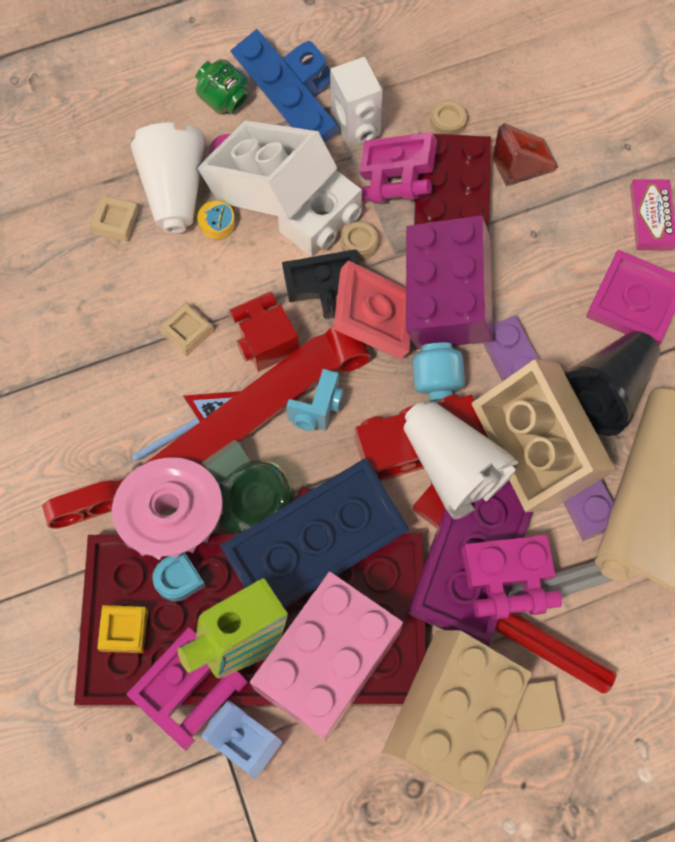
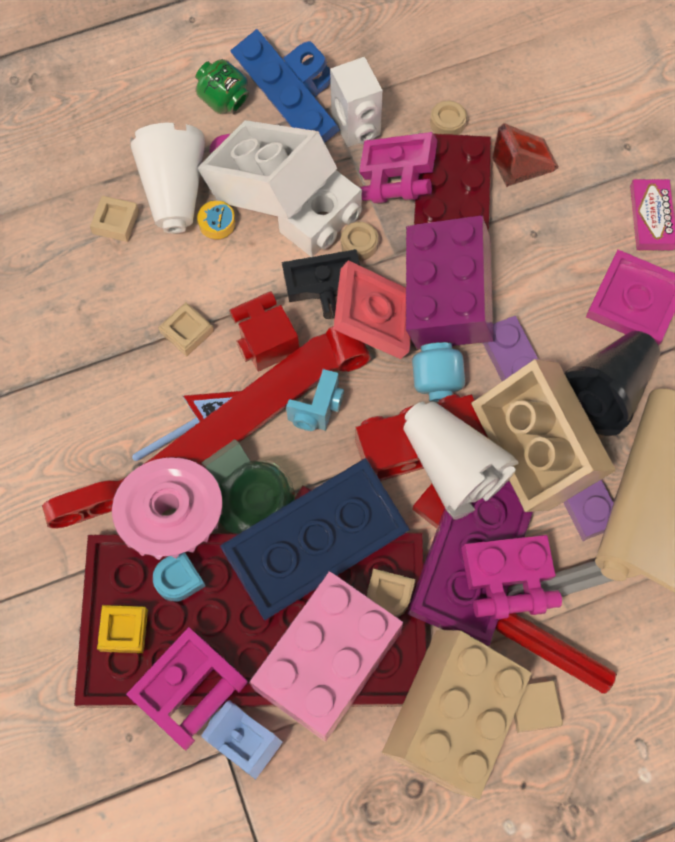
lime torso [177,578,288,678] -> none
none -> tan tile [367,569,415,618]

